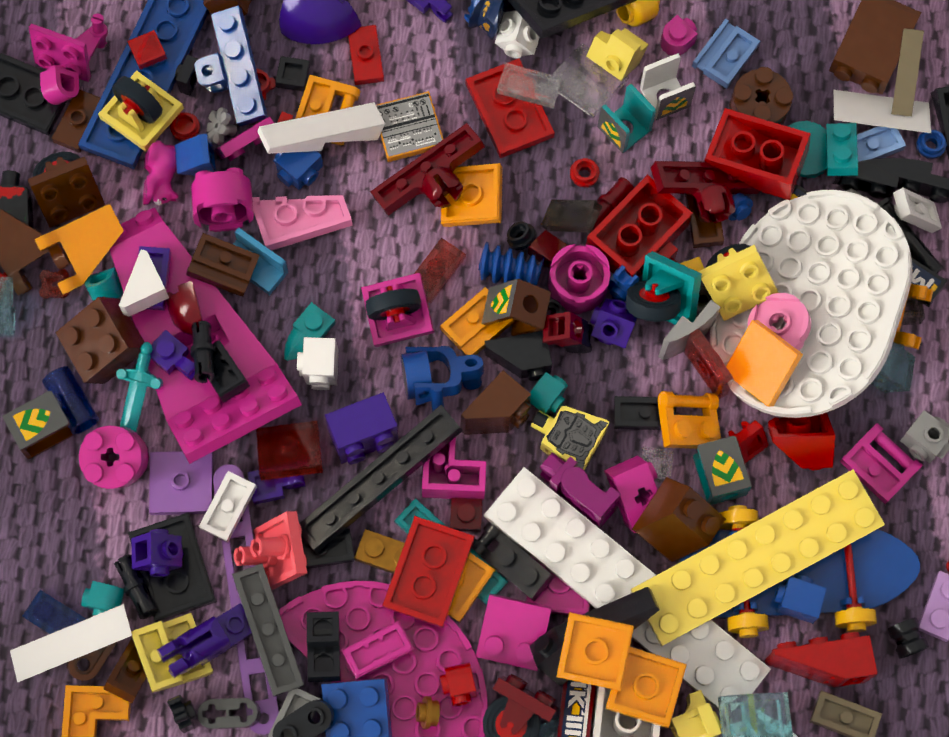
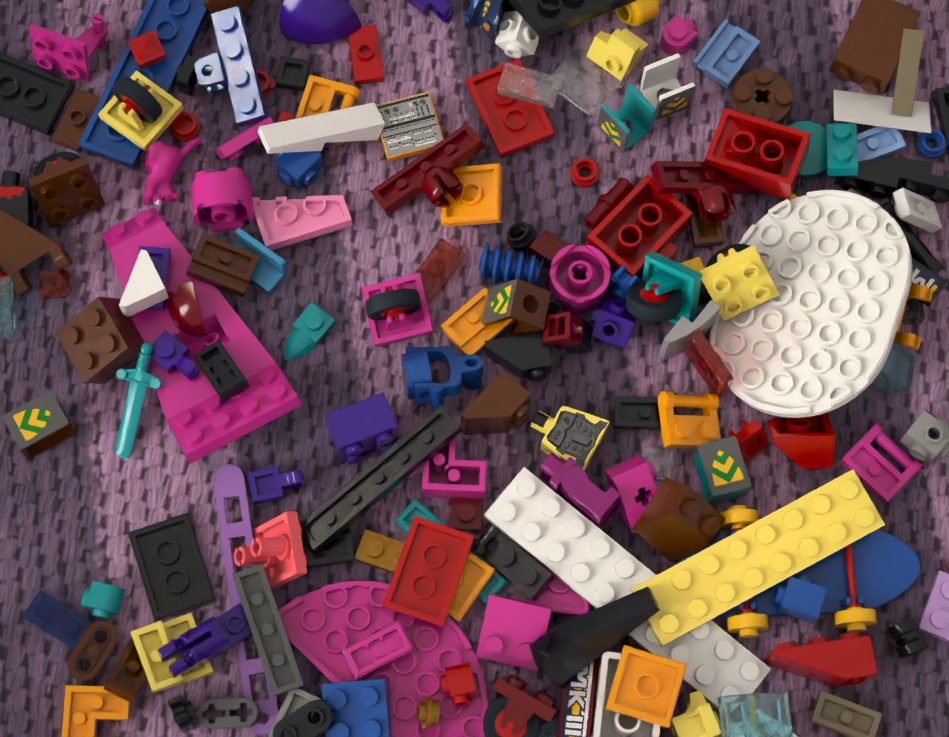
white sticker [10,604,132,682] -> none
light orange flag [35,204,124,295] -> none
dark pink plate [40,65,79,105] -> none
clear blue pin [42,366,99,435] -> none
dark pink brick [79,426,149,489] -> none
teal plate [85,267,124,301] -> none
black pin [114,555,159,619] -> none
dark purple brick [131,529,183,577] -> none
medium lavender plate [149,451,213,515] -> none
blue slope [175,133,216,176] -> none
black pin [190,321,216,383] -> none
white plate [199,471,257,542] -> none
light grey plant [206,107,237,145] -> none
clear red plate [256,421,323,481] -> none
white brick [297,337,339,390] -> none
black slope [307,611,341,682] -> none
teal plate [530,372,568,414] -> none
clear smoke plate [541,199,602,233] -> none
light orange plate [556,612,634,691] -> none
light orange tile [723,320,803,407] -> none
blue plate [729,193,753,221] -> none
bright pink plate [748,293,811,351] -> none

